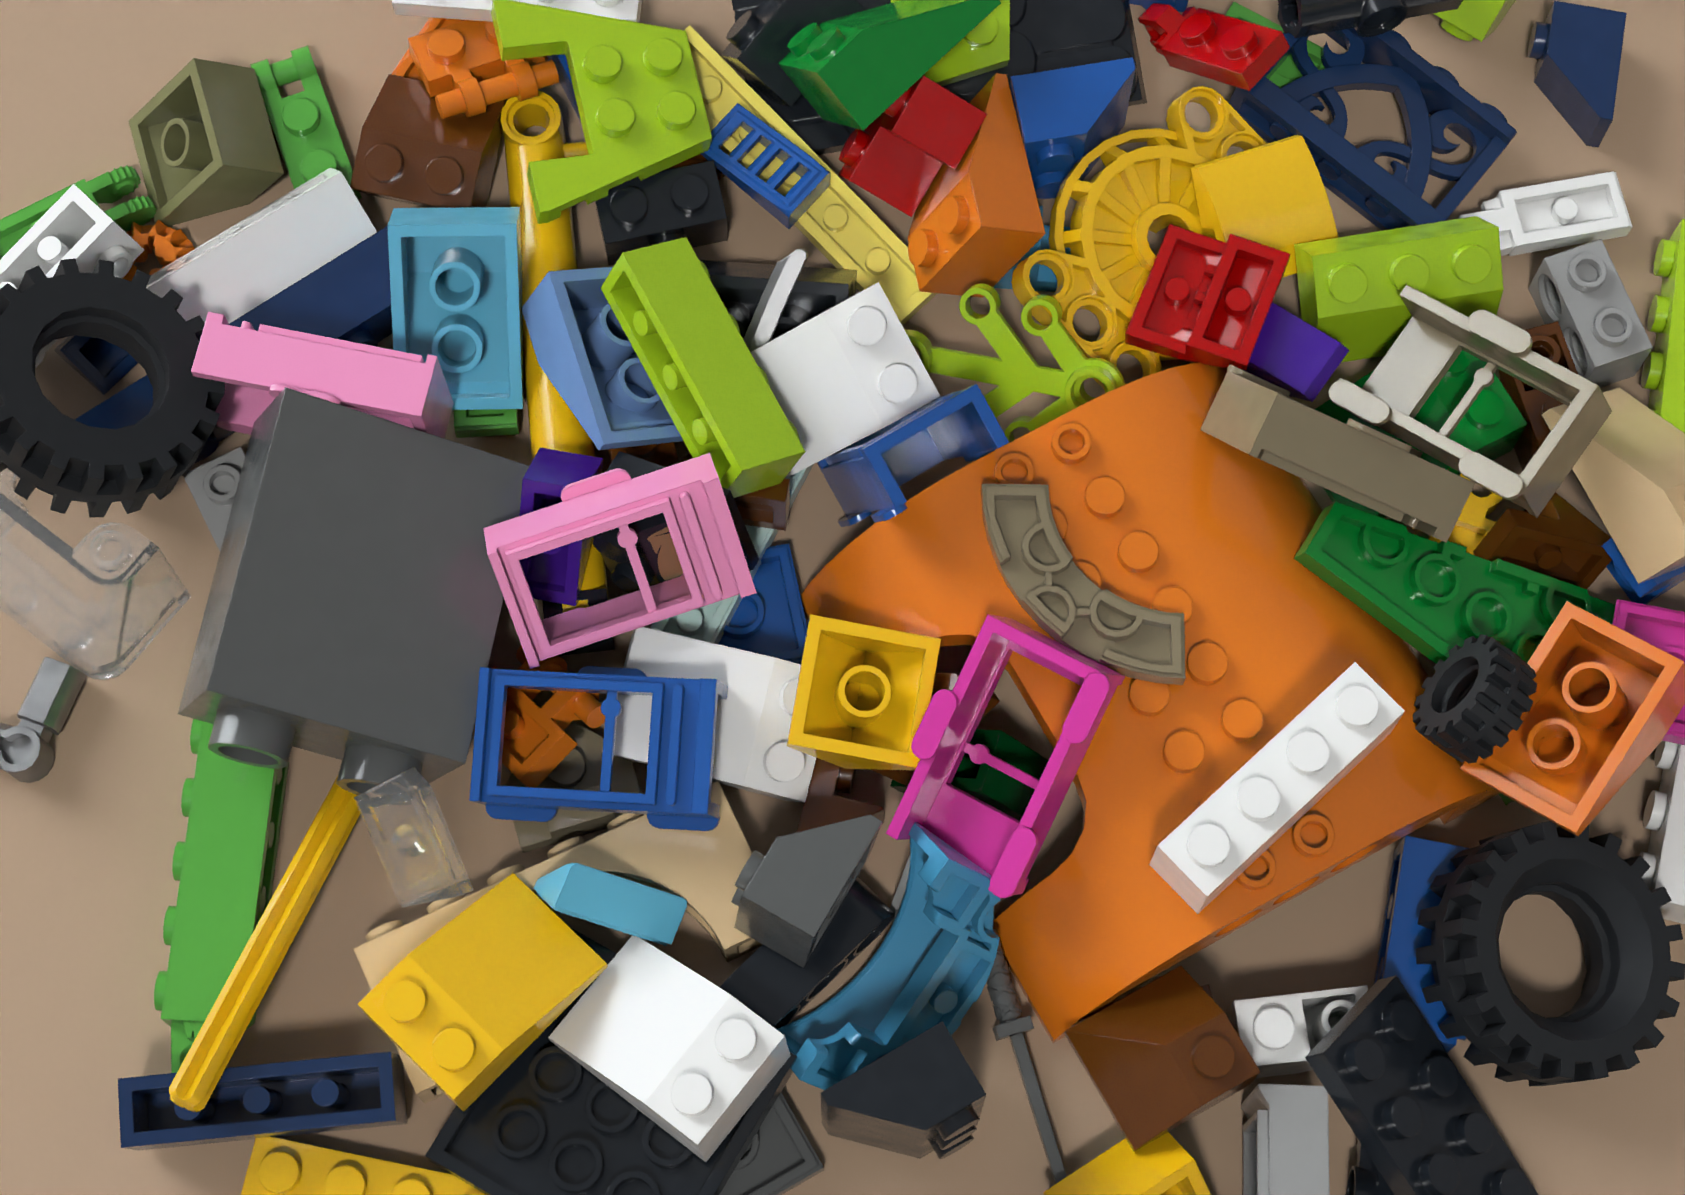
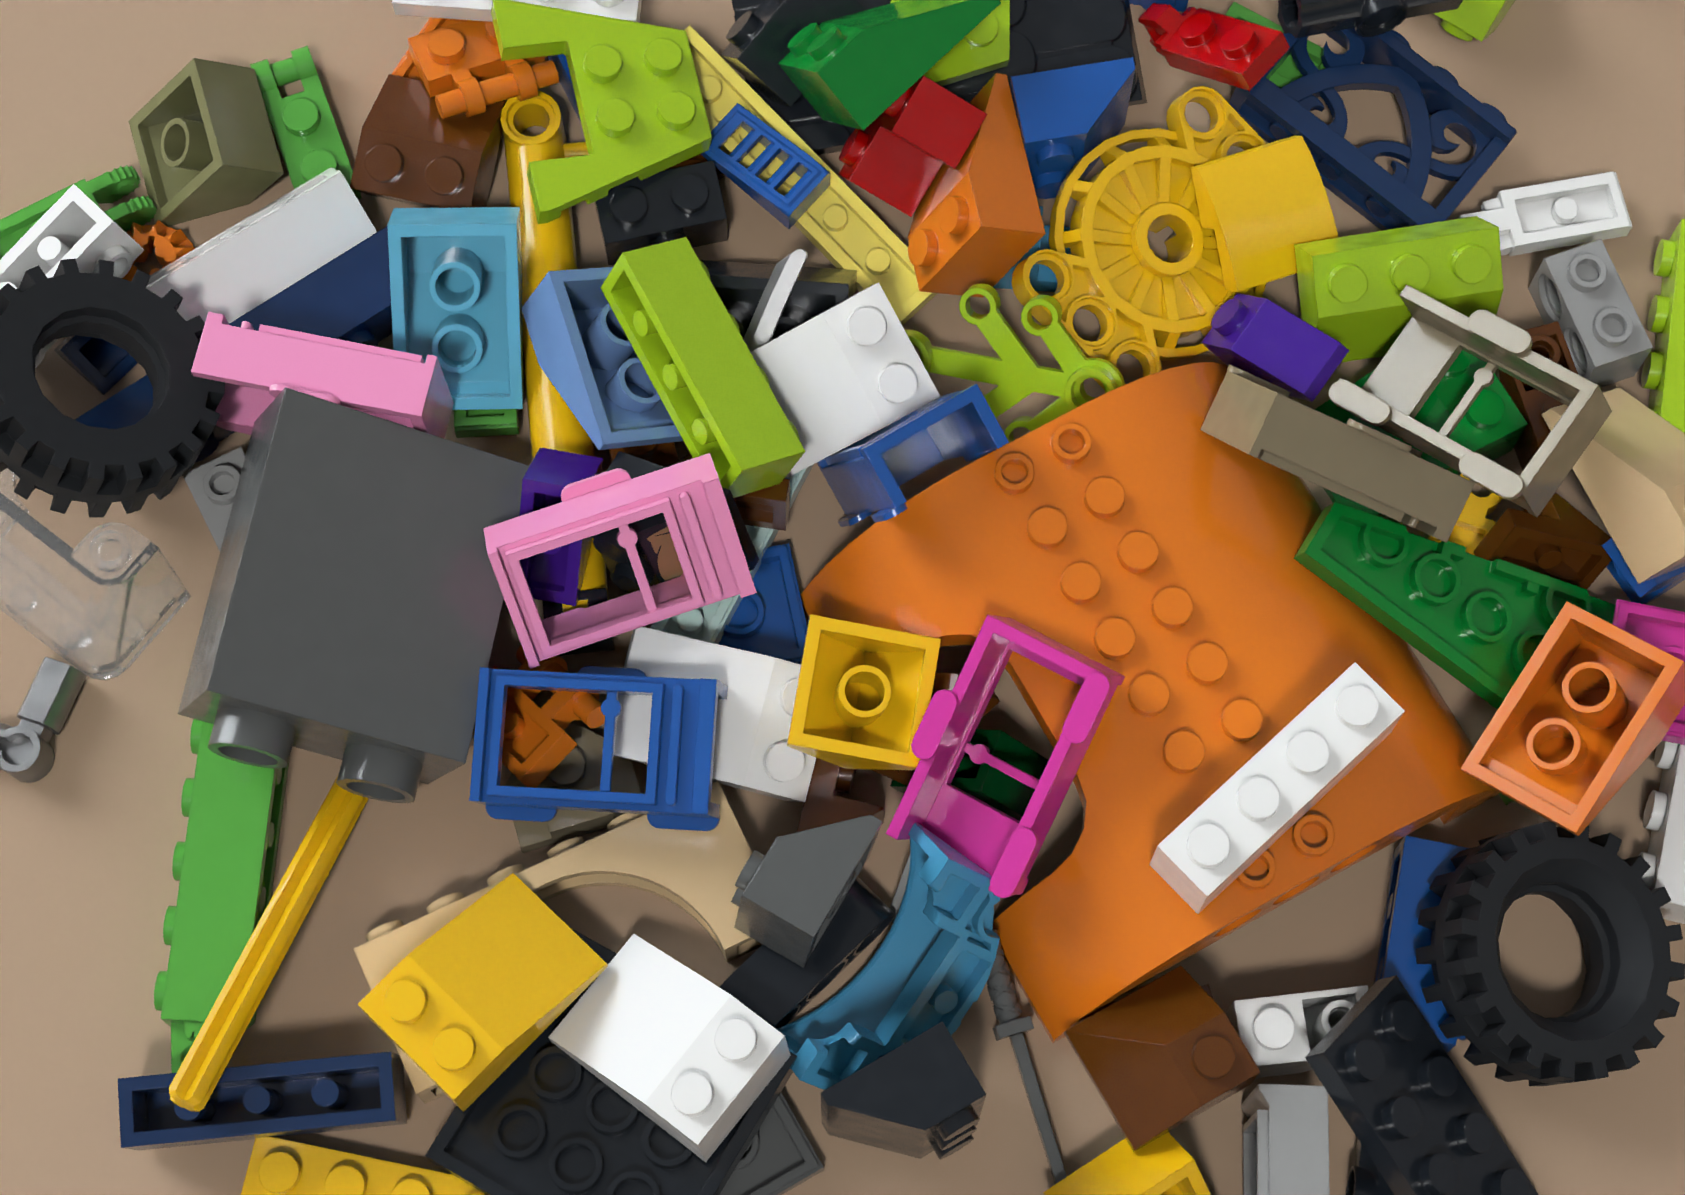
clear slope [354,767,474,908] -> none
medium azure slope [534,863,687,946] -> none
dark tan tile [981,484,1186,685] -> none
red slope [1125,224,1290,370] -> none
black tyre [1413,634,1537,764] -> none
dark blue slope [1528,0,1627,147] -> none

